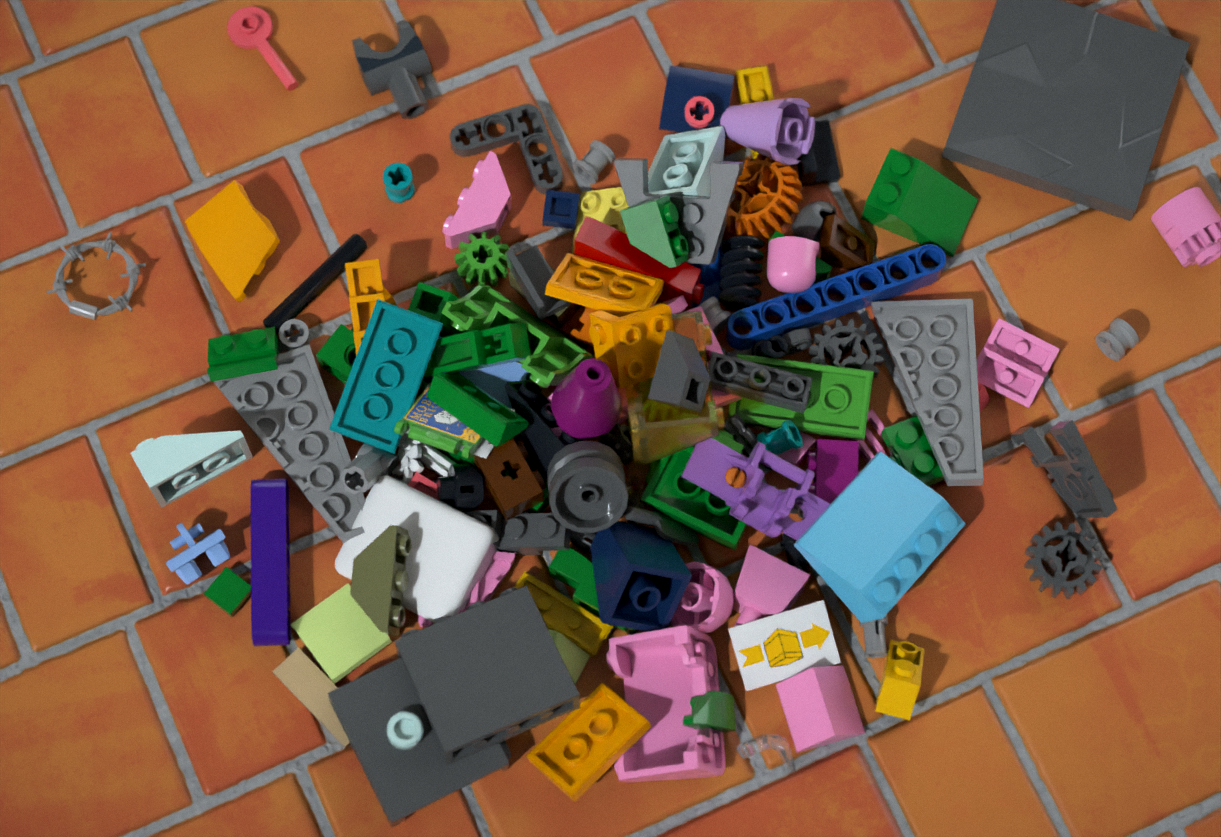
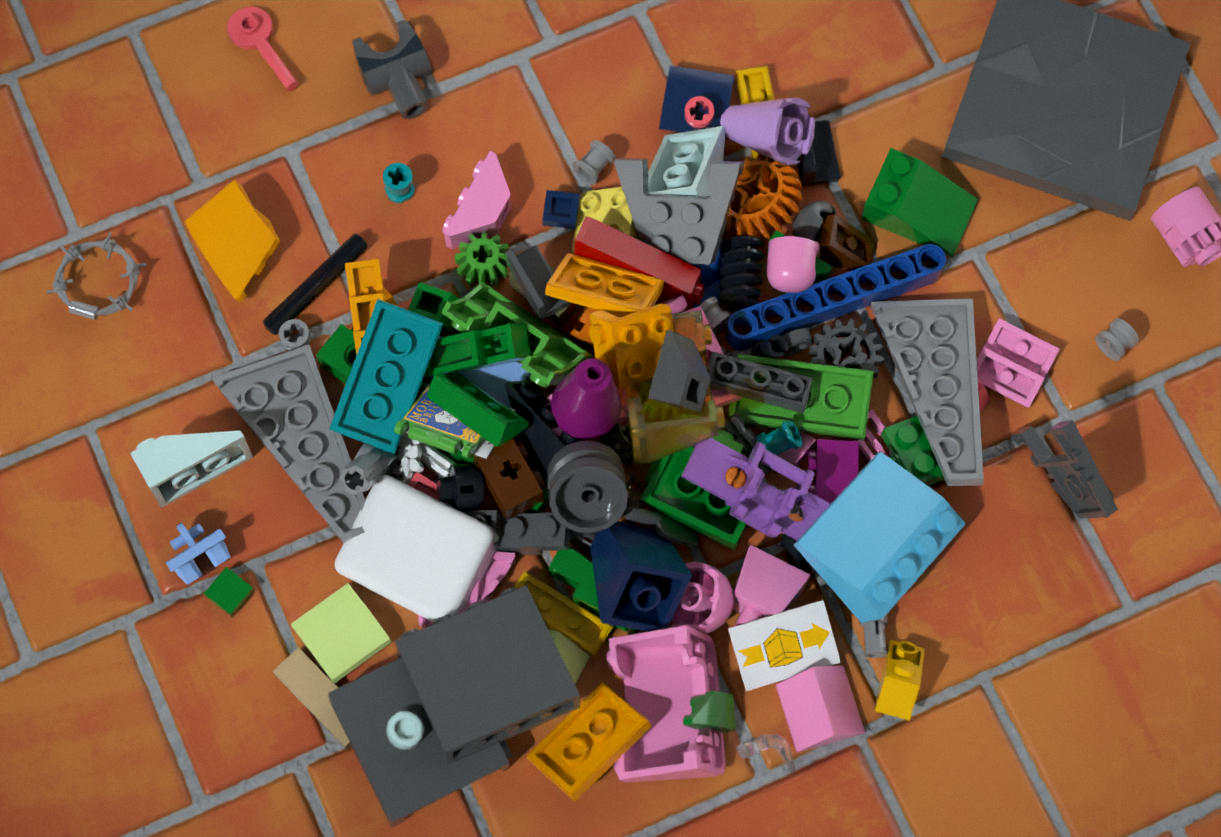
green plate [207,327,278,382] -> none
dark purple beam [251,478,291,647] -> none
olive slope [350,525,412,636] -> none
dark grey beam [450,104,563,195] -> none
slope [620,195,689,268] -> none
dark grey gear [1024,522,1102,599] -> none

